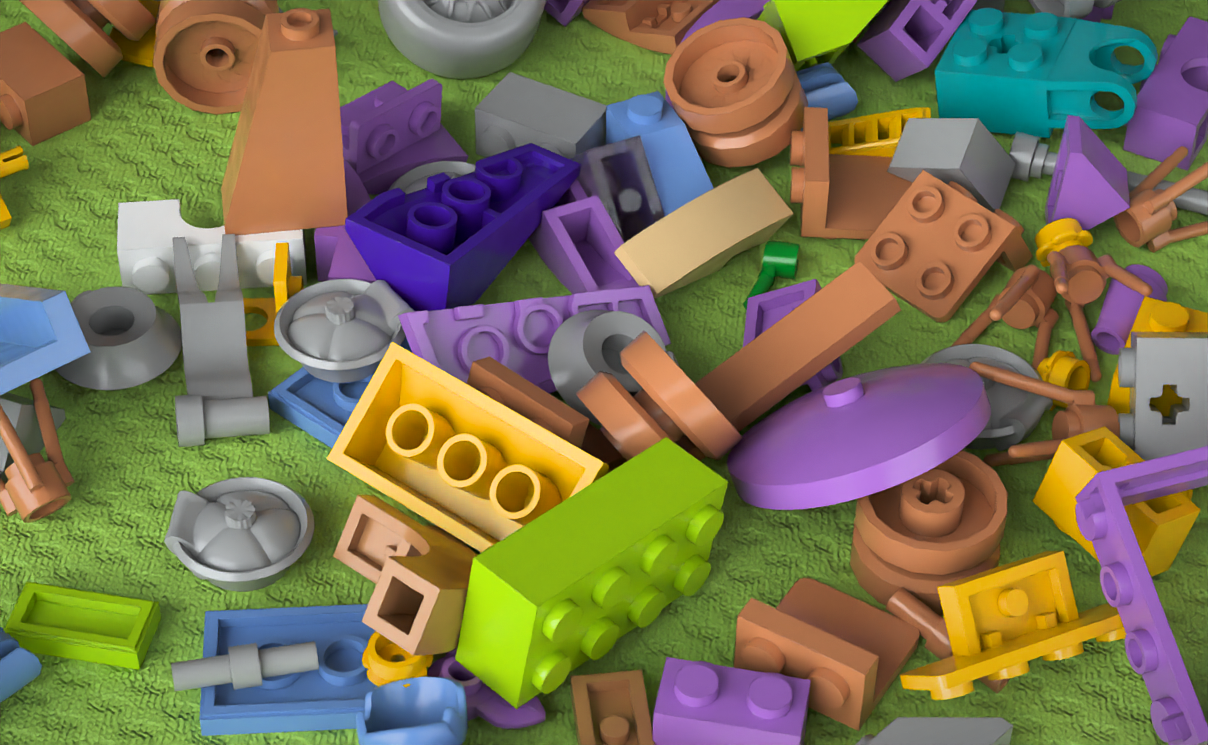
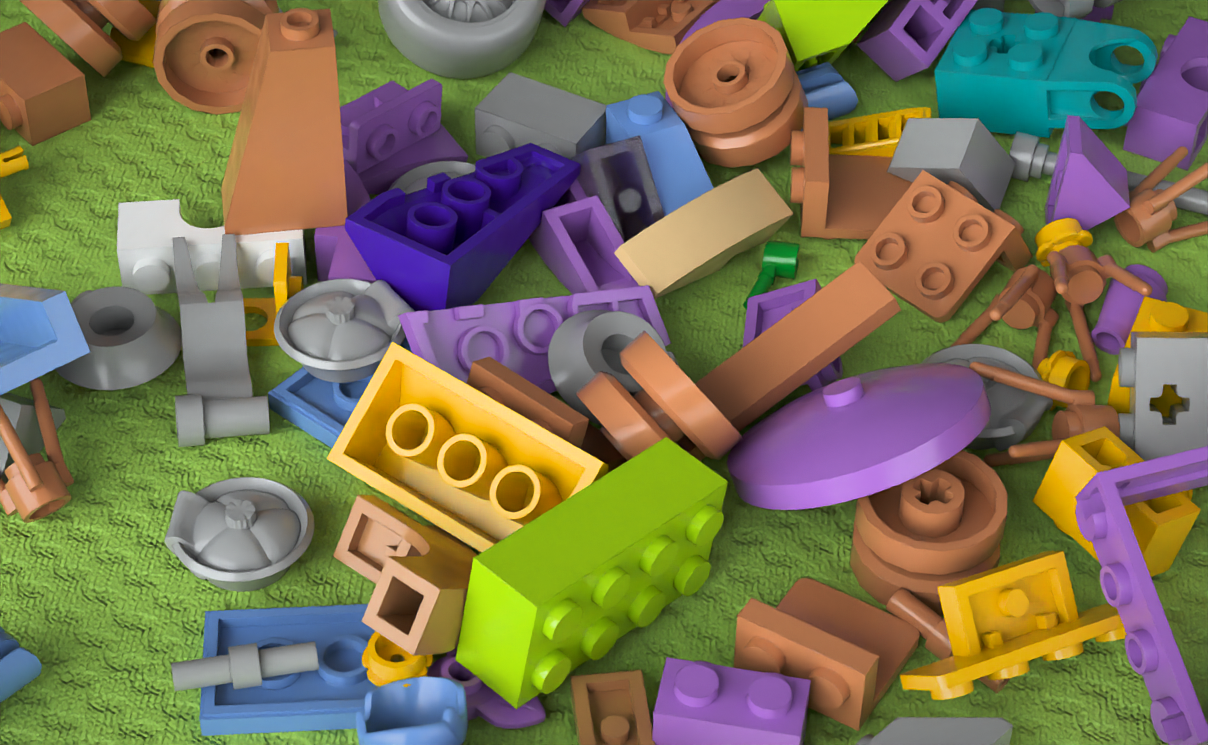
lime tile [4,581,161,670] -> none

